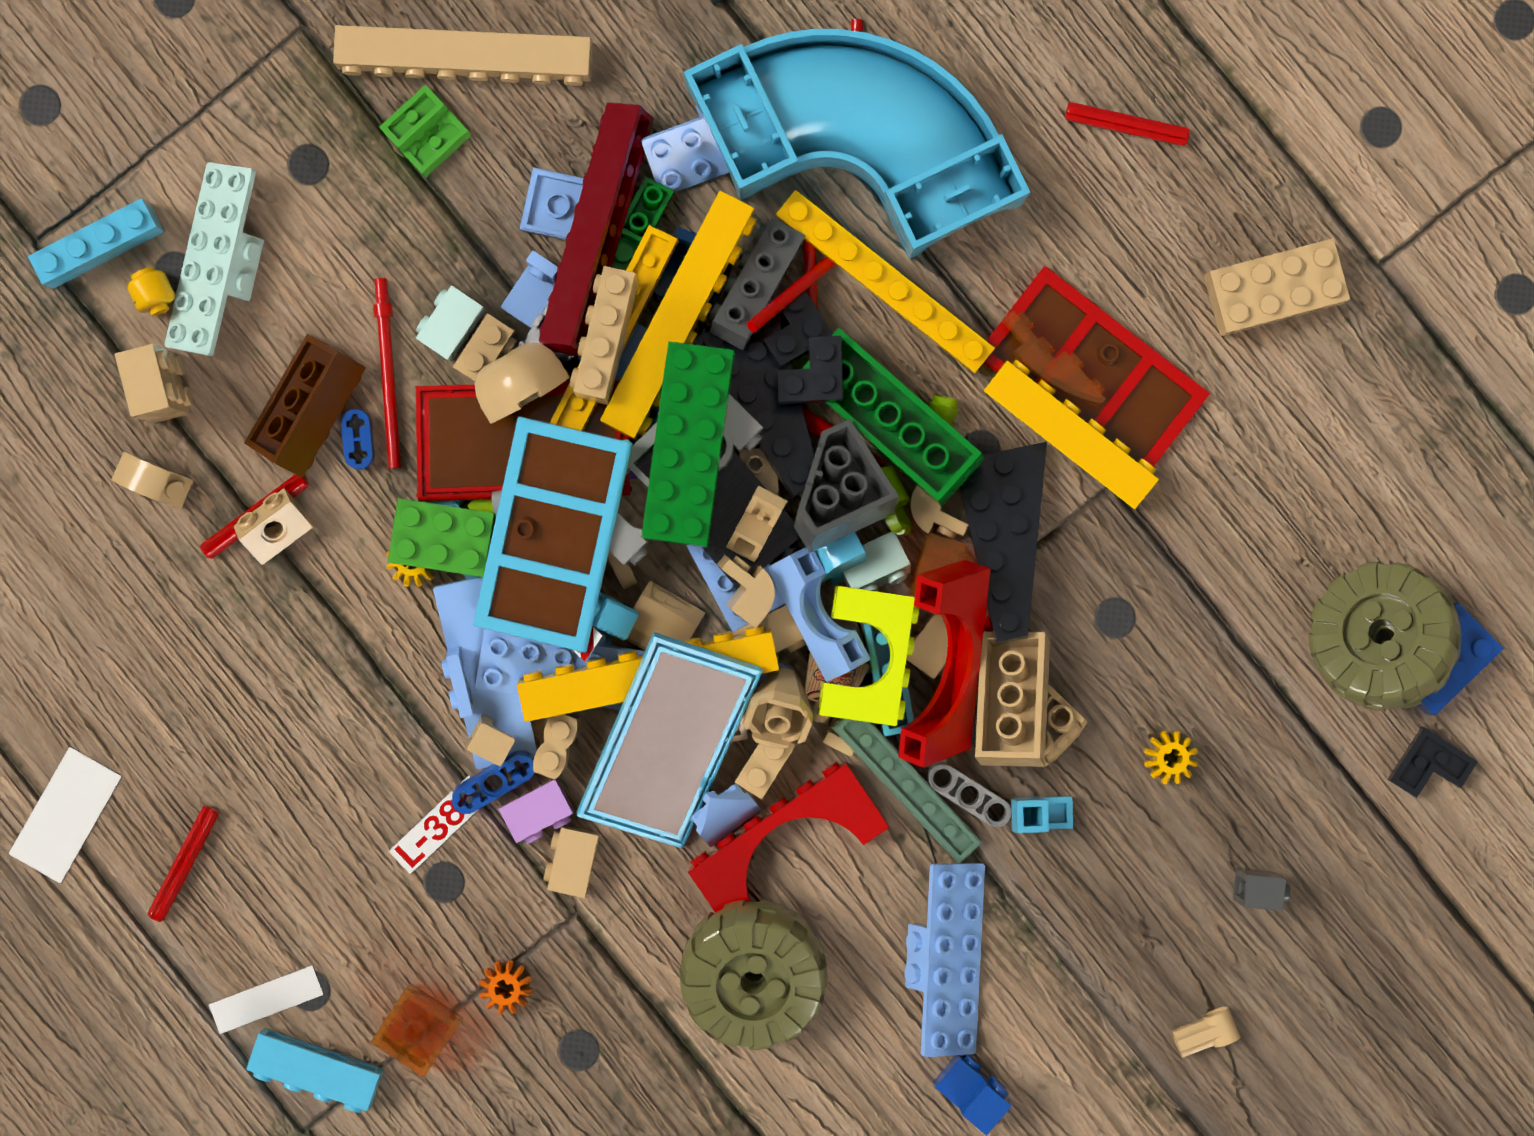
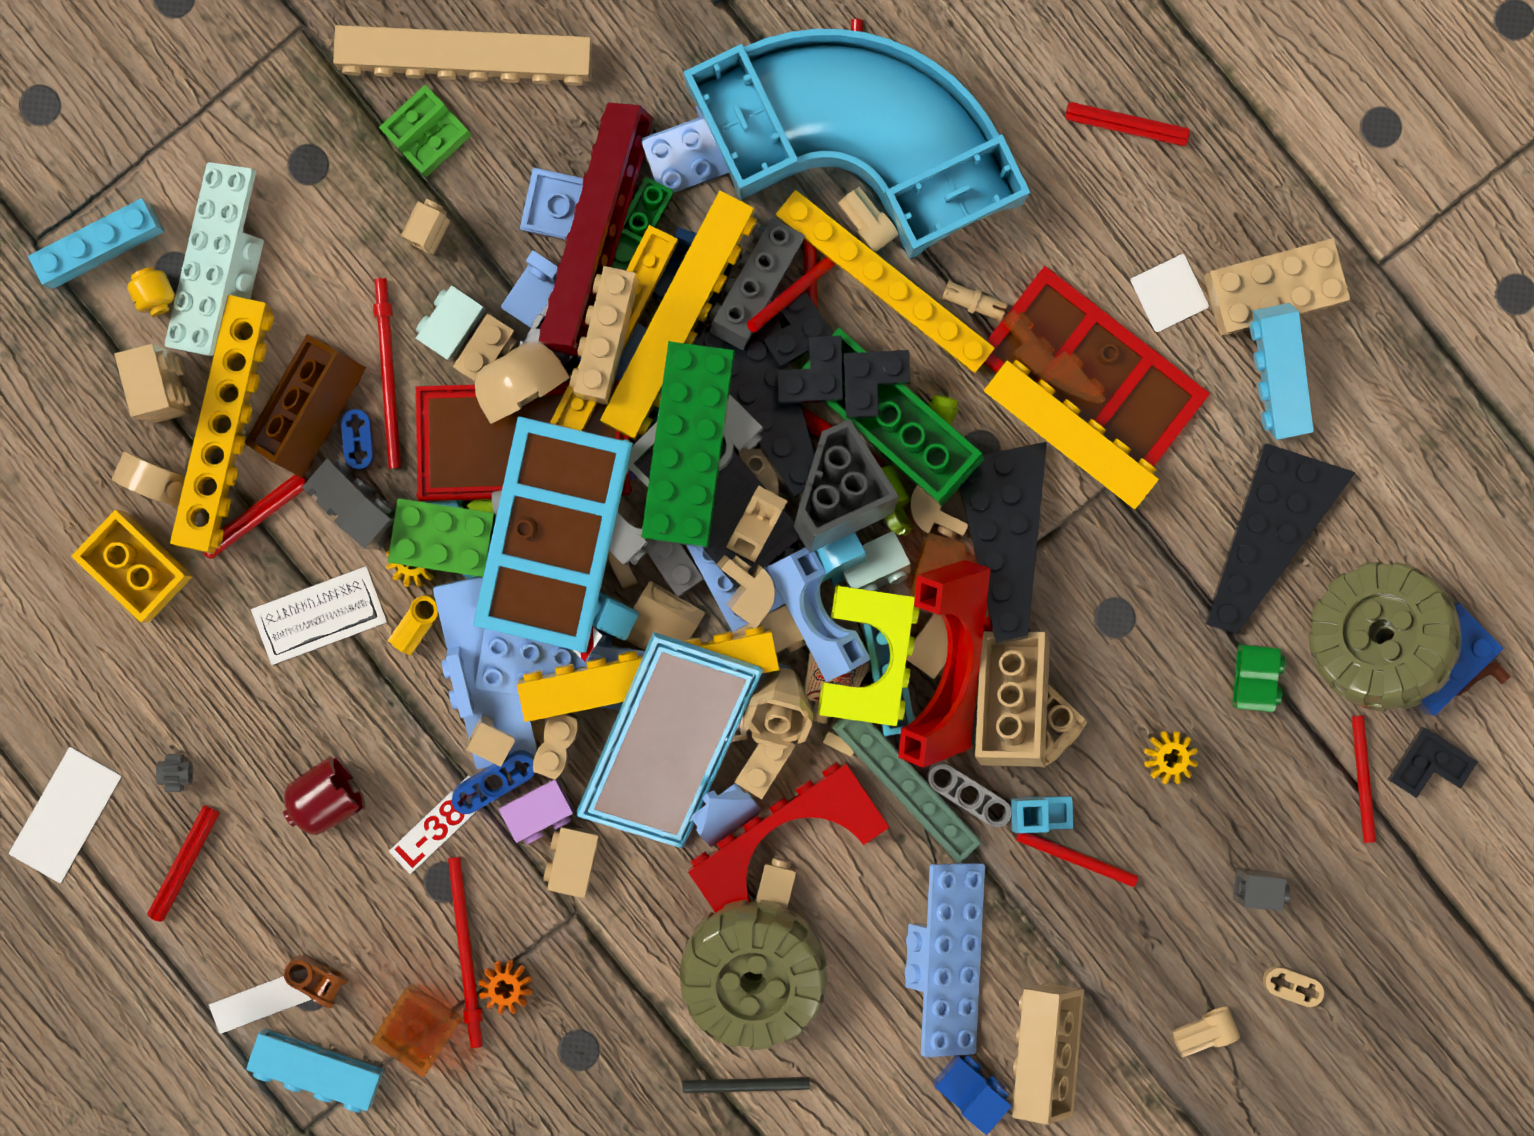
tan brick [234,488,313,565] -> none
none -> yellow brick [71,510,193,623]
none -> dark grey gear [156,754,193,792]
none -> yellow brick [170,295,274,554]
none -> white sticker [251,566,387,665]
none -> dark red cylinder [283,756,365,835]
none -> dark orange piece [284,955,348,1008]
none -> dark grey brick [302,458,396,550]
none -> yellow piece [388,594,439,656]
none -> tan brick [400,199,450,256]
none -> red bar [448,856,483,1048]
none -> flat silver brick [644,540,704,597]
none -> pearl dark grey bar [682,1077,810,1093]
none -> tan brick [756,858,796,909]
none -> tan piece [838,186,899,253]
none -> black plate [844,350,911,419]
none -> tan pin [941,280,1008,322]
none -> tan brick [1010,983,1084,1125]
none -> red bar [1015,833,1138,888]
none -> white sticker [1130,254,1209,332]
none -> black wing [1205,443,1356,634]
none -> green brick [1232,644,1285,712]
none -> medium azure brick [1249,303,1314,440]
none -> tan beam [1263,966,1324,1007]
none -> red bar [1351,715,1376,843]
none -> copper piece [1456,661,1511,697]

